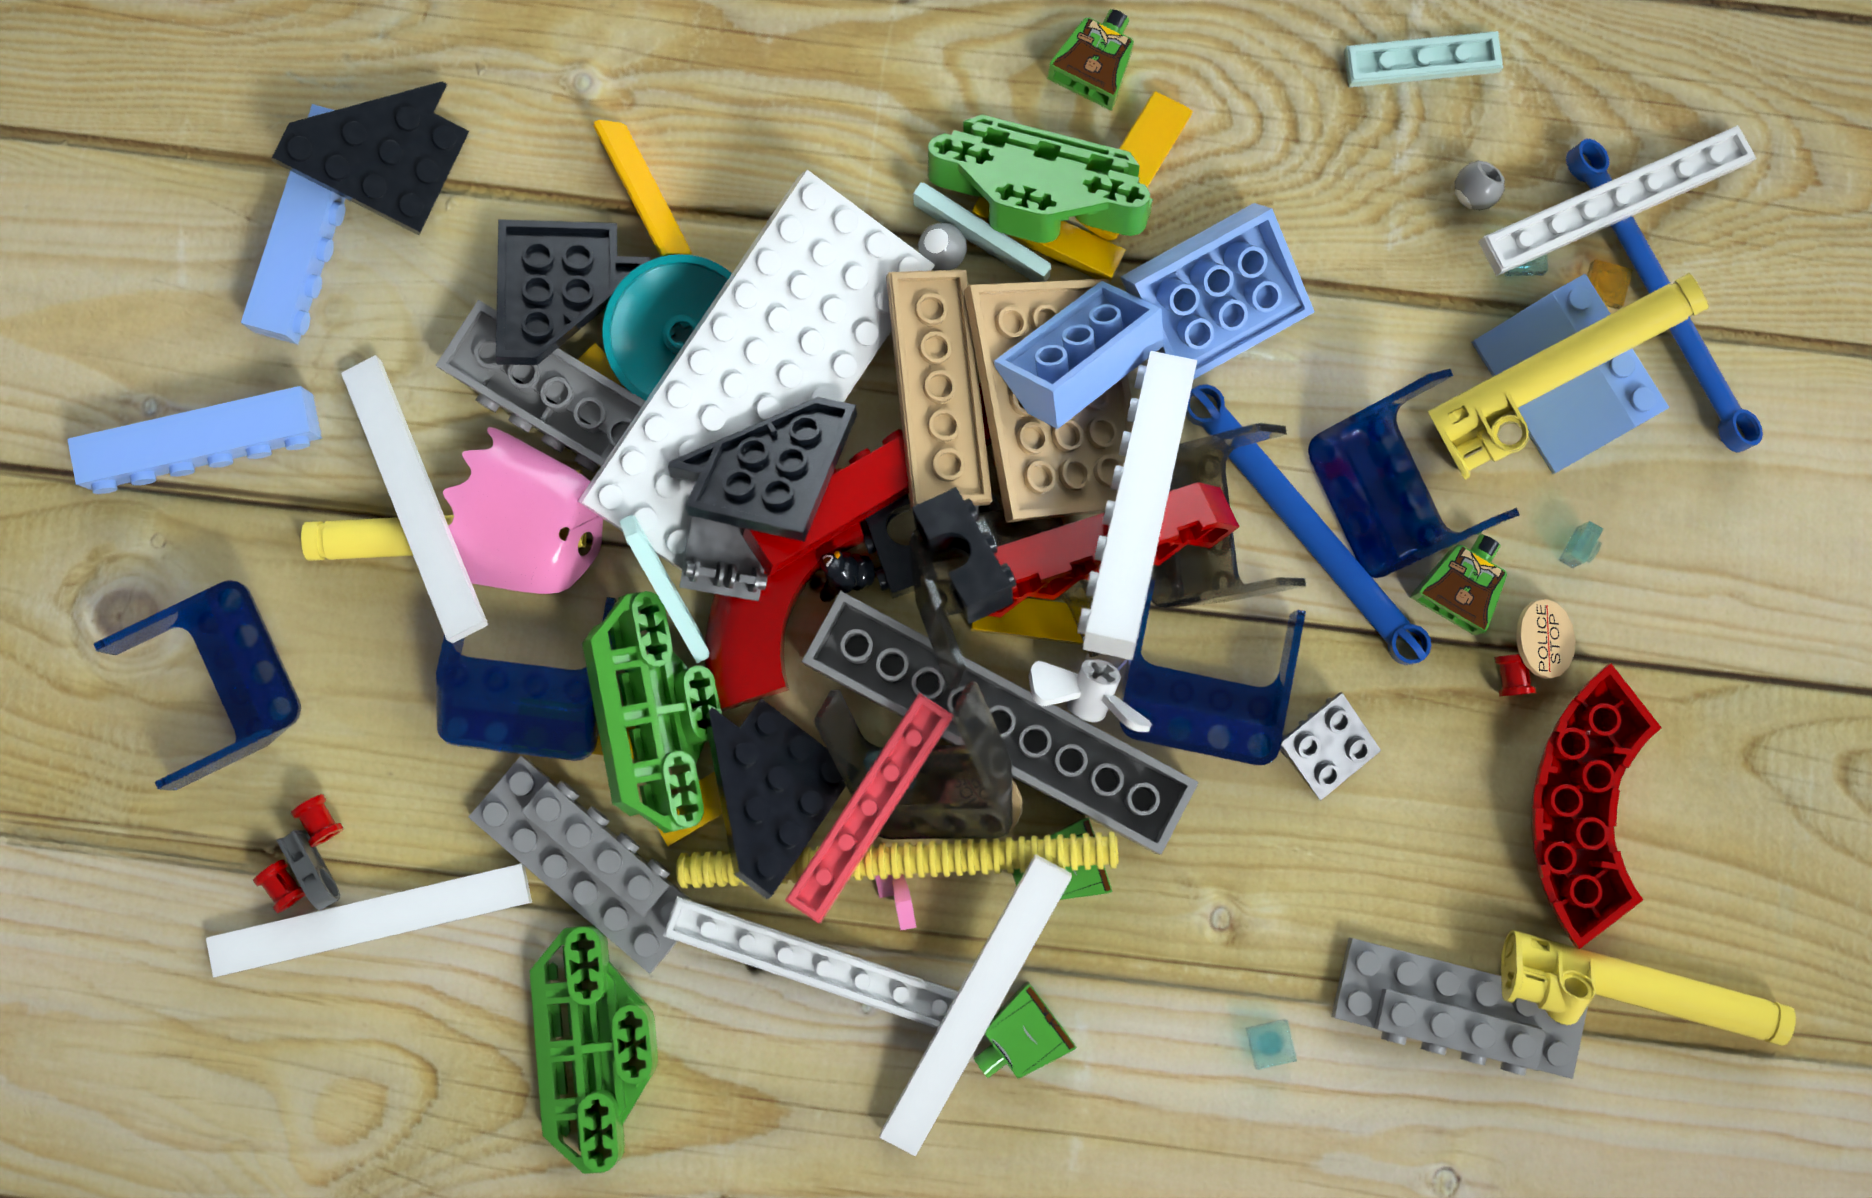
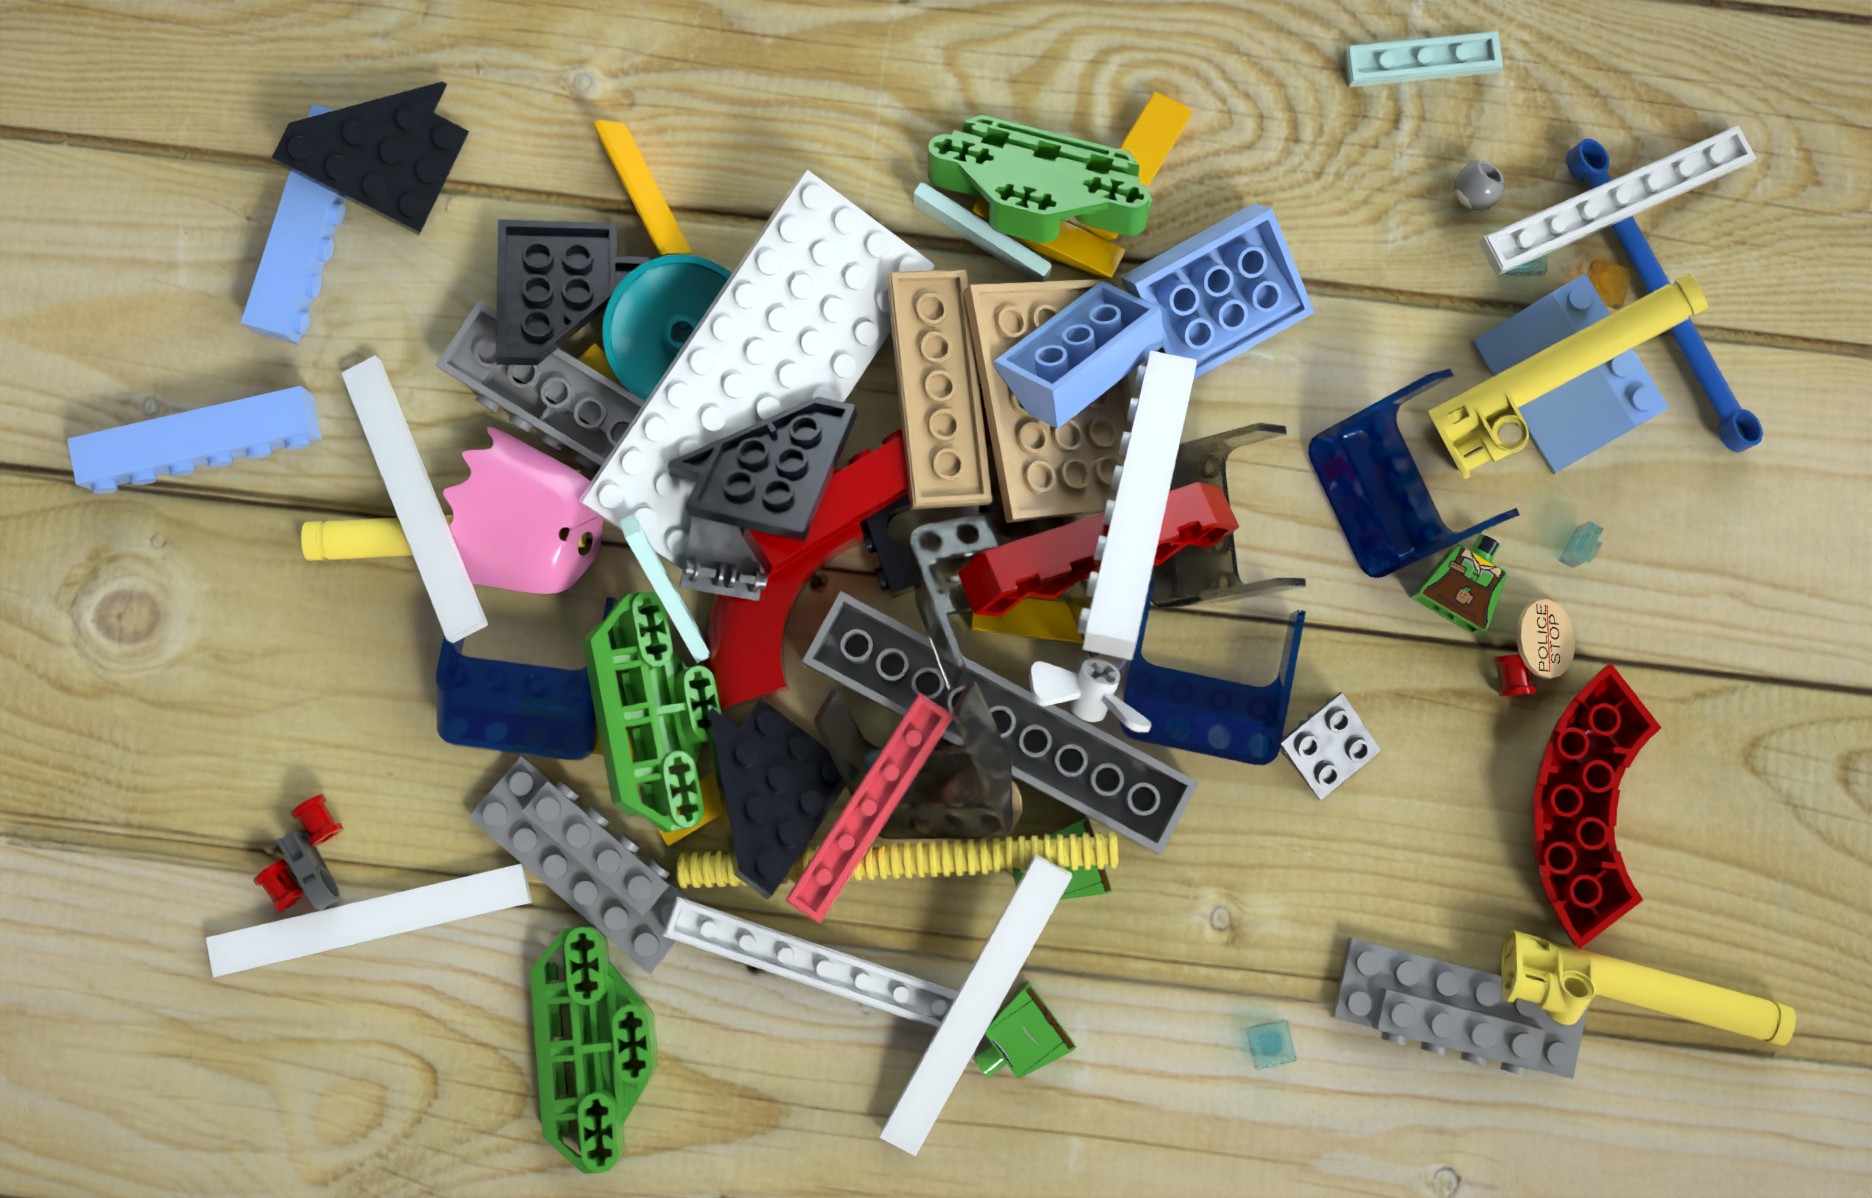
clear blue windscreen [93,580,301,791] -> none
black animal [820,551,875,602] -> none
bright pink slope [875,874,917,930] -> none
black arch [912,487,1016,624] -> none
light grey piece [918,223,967,271] -> none
torso [1048,9,1134,111] -> none
blue piece [1186,384,1431,665] -> none

